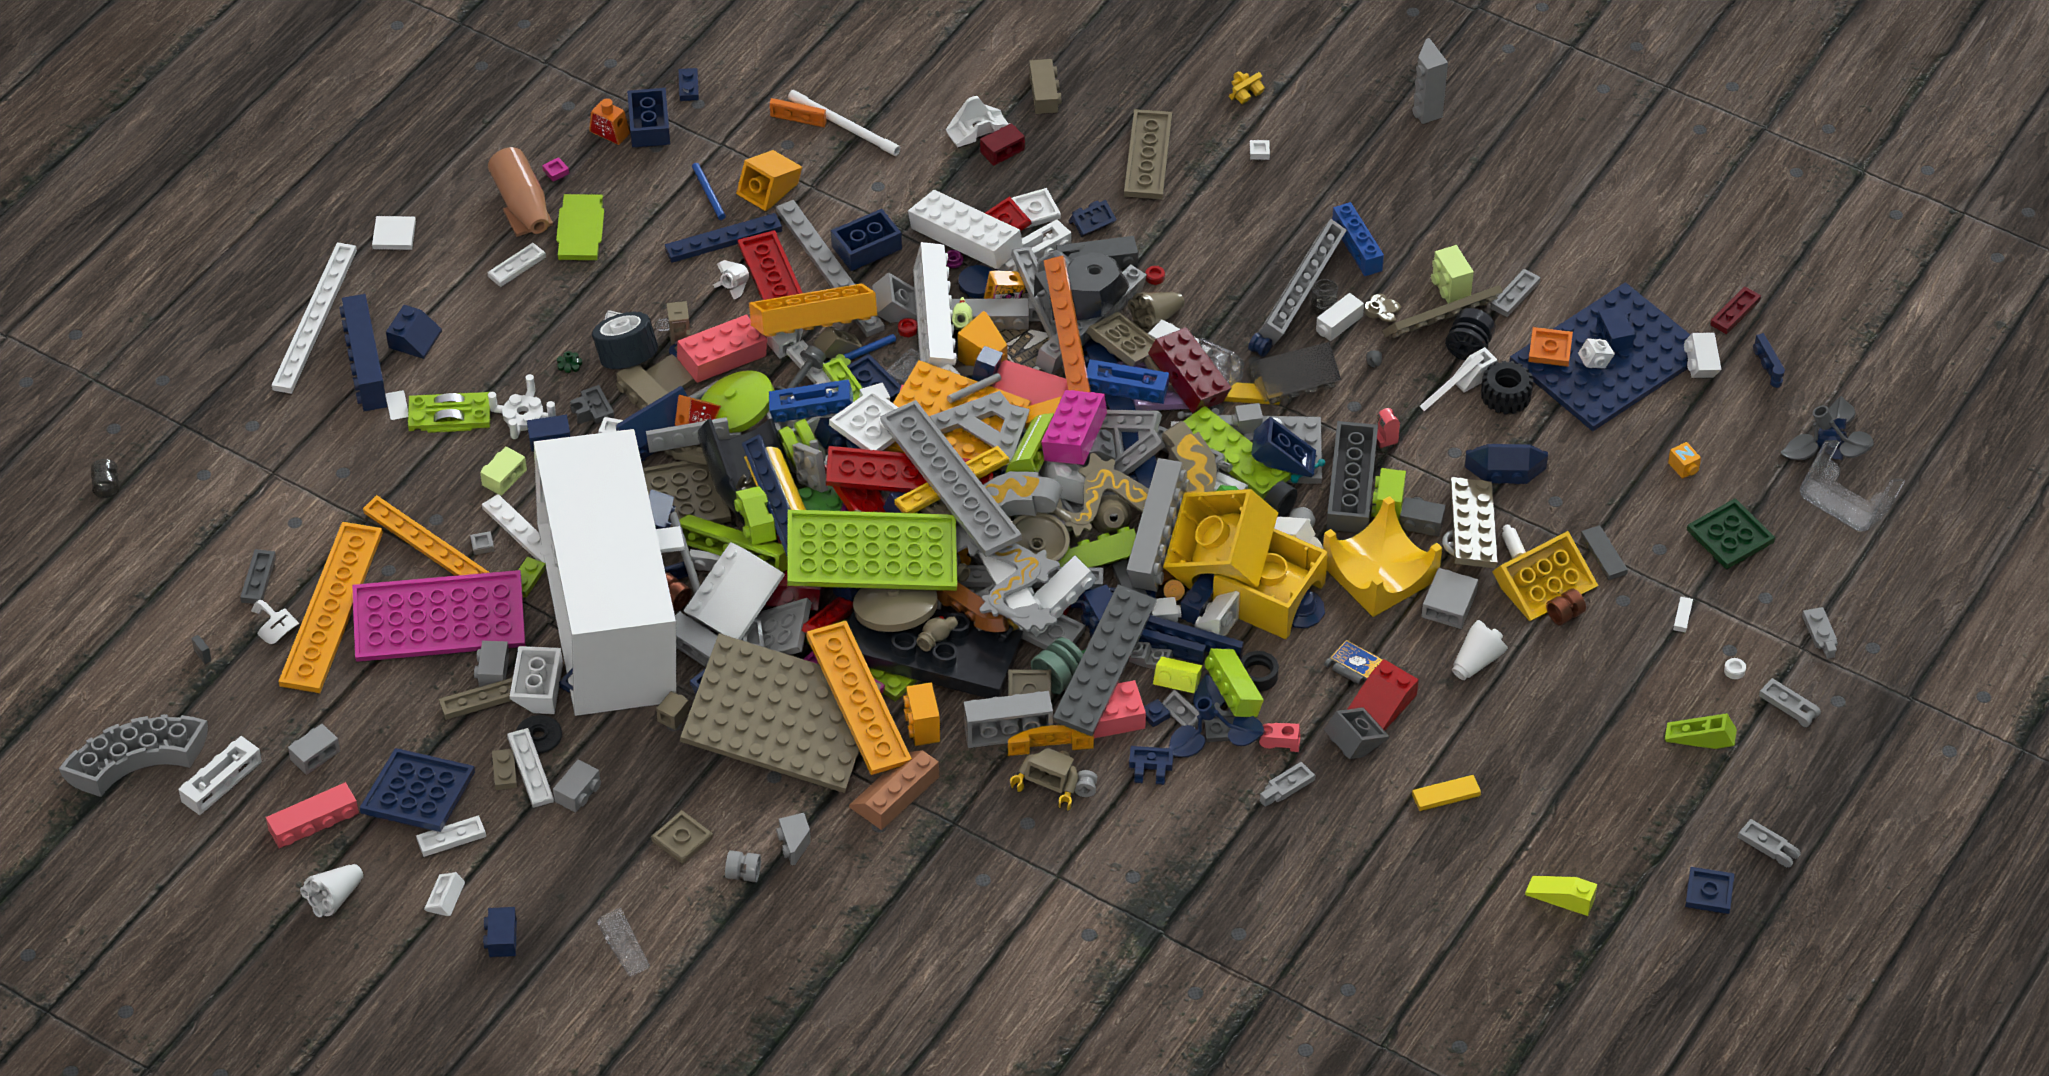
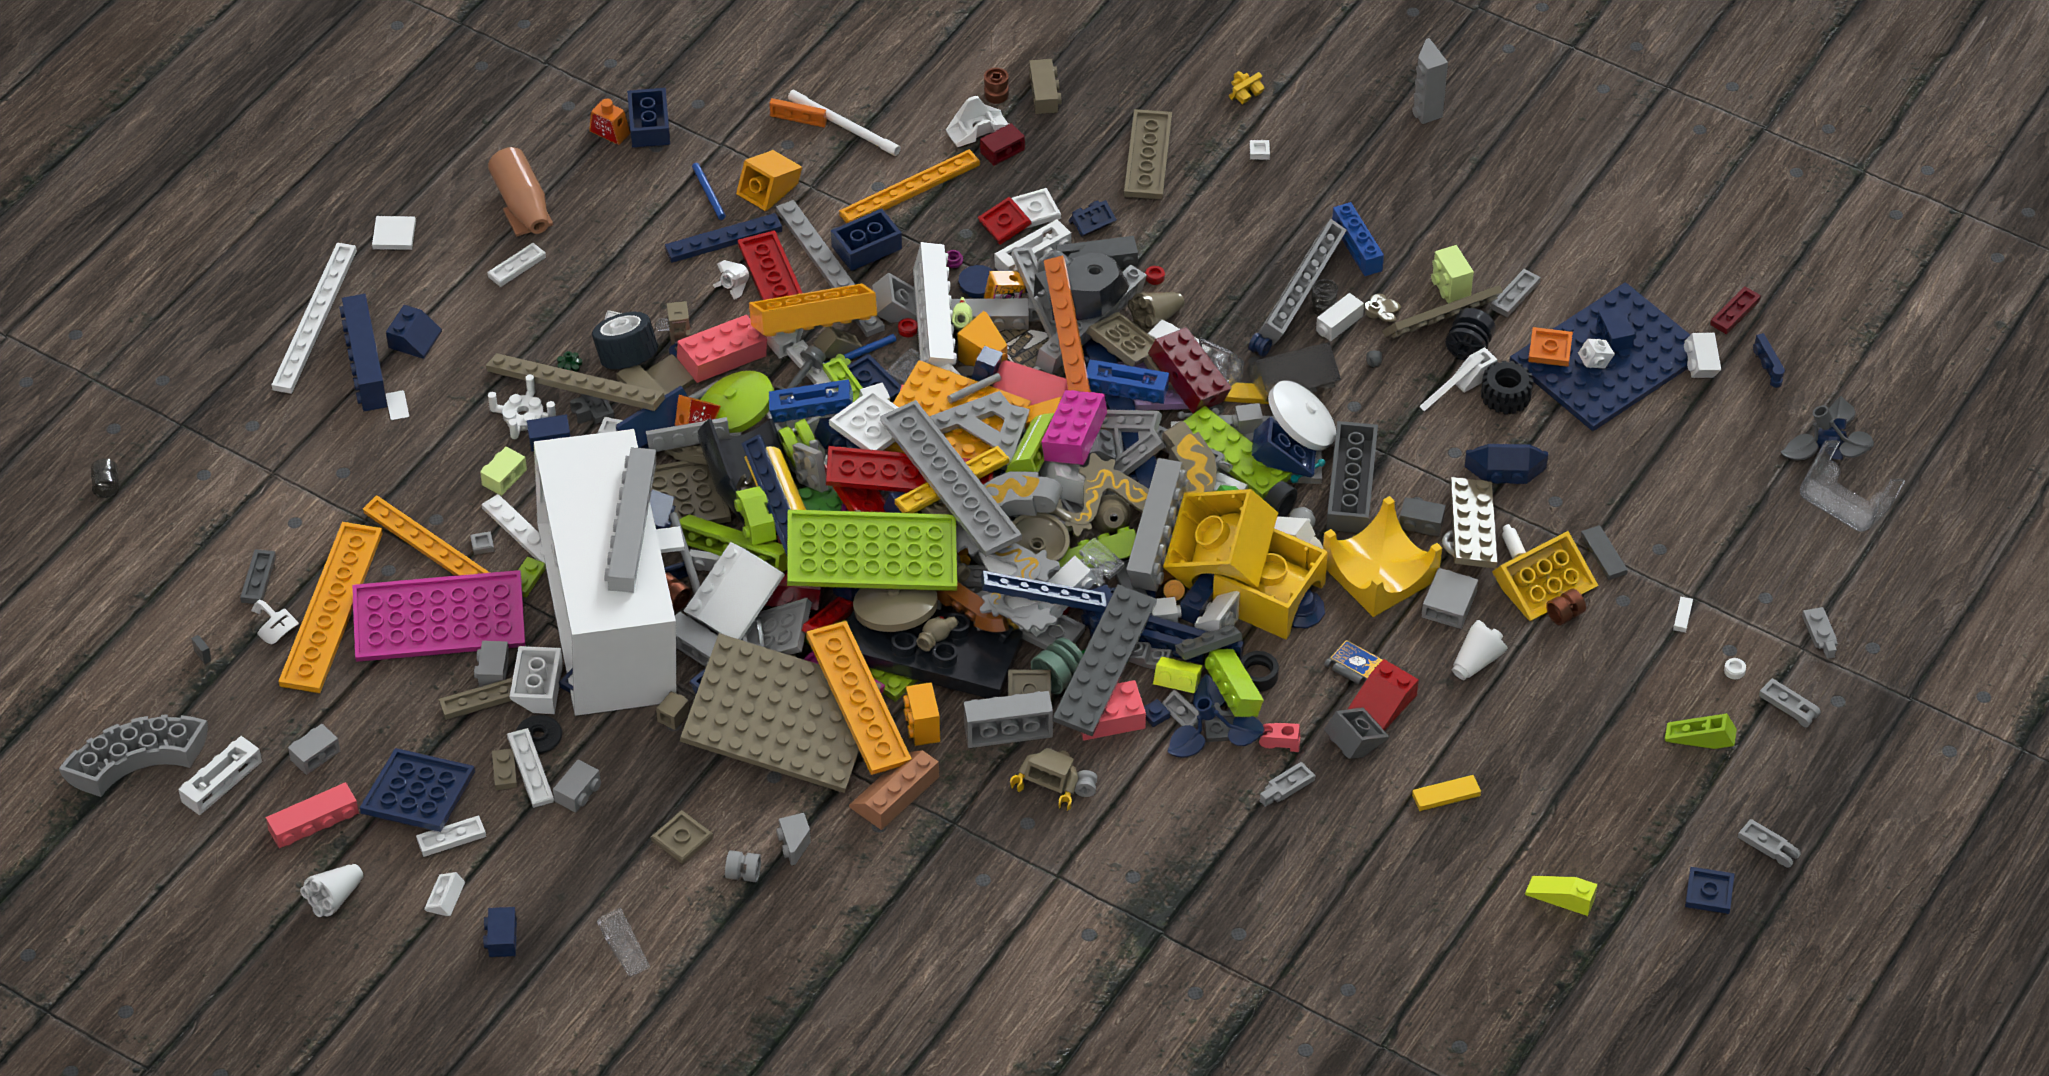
lime piece [408,392,490,433] -> none
dark pink plate [542,157,569,182] -> none
lime piece [556,194,604,260] -> none
dark blue piece [678,68,699,101] -> none
white brick [908,190,1023,269] -> none
light orange slope [1008,725,1094,756] -> none
dark blue plate [1129,746,1174,785] -> none
lime brick [1371,468,1406,522] -> none
coral leg [1376,408,1400,448] -> none
light orange brick [1668,442,1701,479] -> none
dark green plate [1687,498,1775,570] -> none
none -> dark tan plate [486,353,665,411]
none -> light grey brick [604,447,656,593]
none -> light orange tile [839,149,980,224]
none -> dark blue plate [981,570,1107,613]
none -> copper wheel [984,67,1009,104]
none -> clear plate [1070,538,1125,587]
none -> dark grey plate [1175,625,1242,660]
none -> white dish [1268,381,1336,451]

